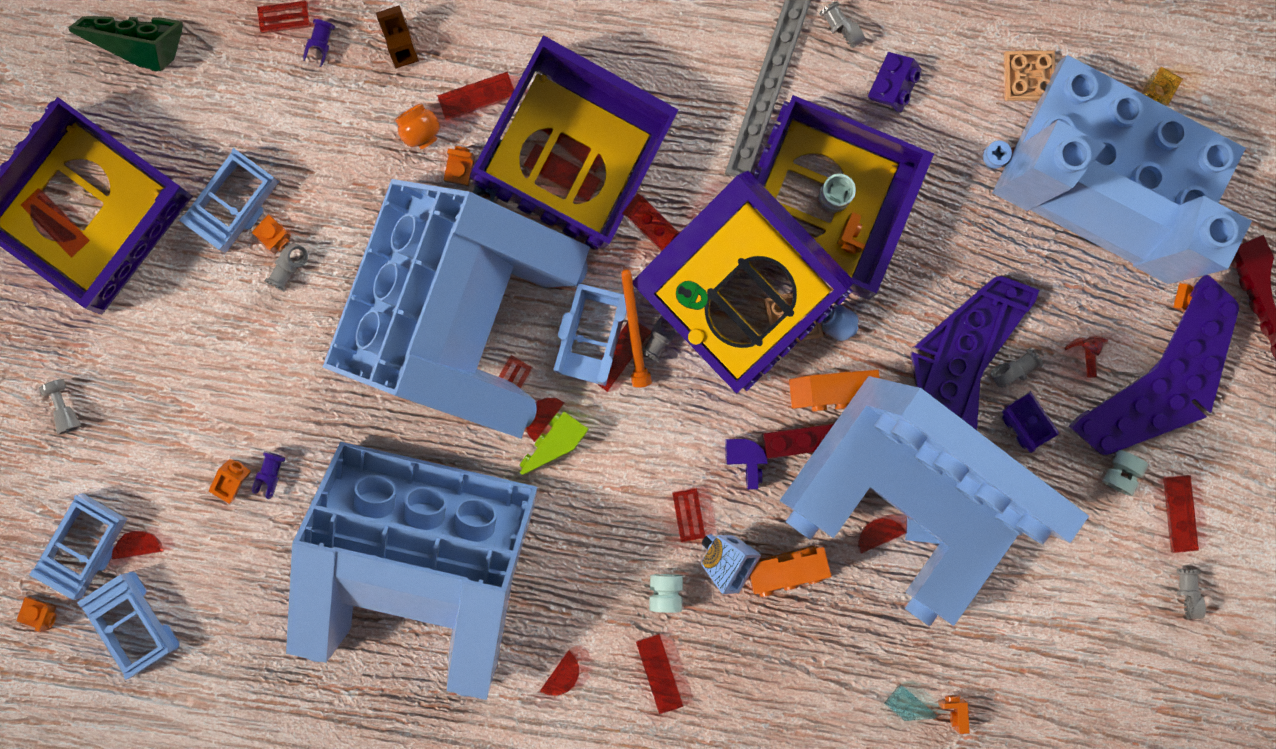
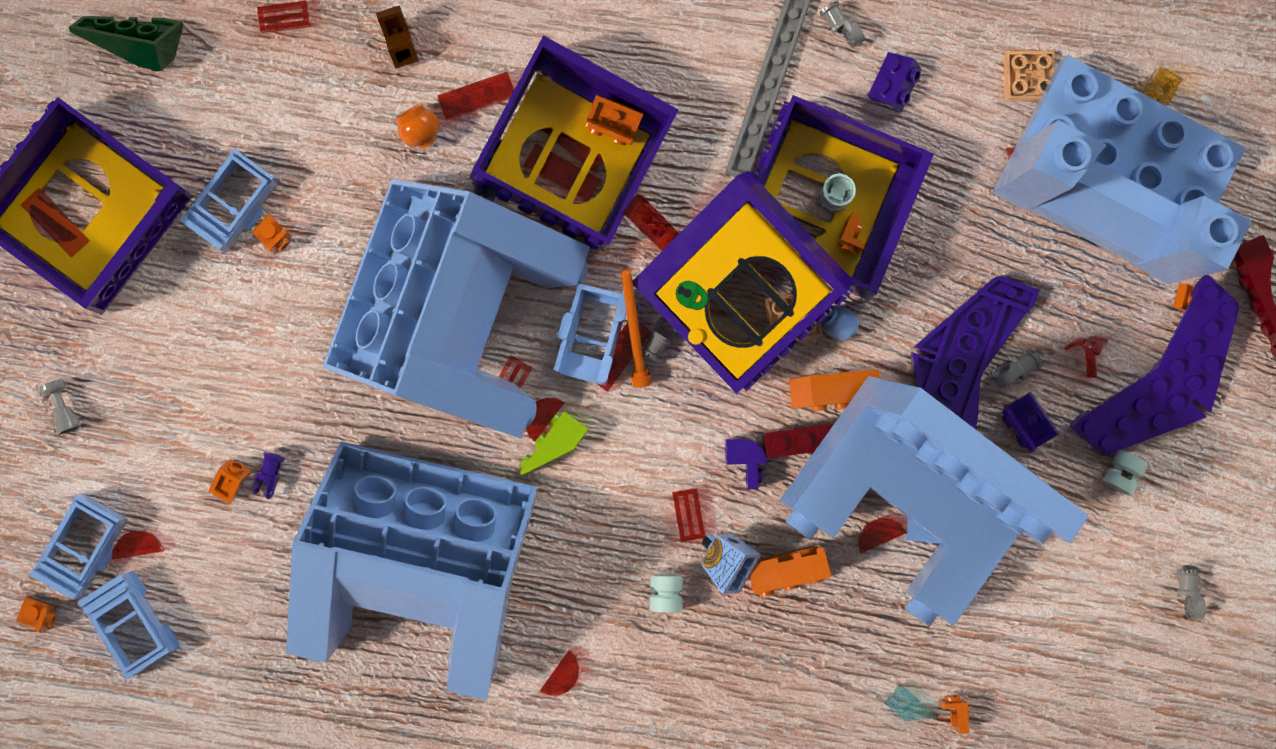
light grey connector [264,243,308,292] -> none
dark purple piece [303,19,335,67] -> none
orange bracket [443,146,475,187] -> none
clear red tile [636,633,683,715] -> none
light blue wheel [983,140,1012,169] -> none
clear red tile [1163,475,1199,553] -> none
none -> orange bracket [585,93,643,145]

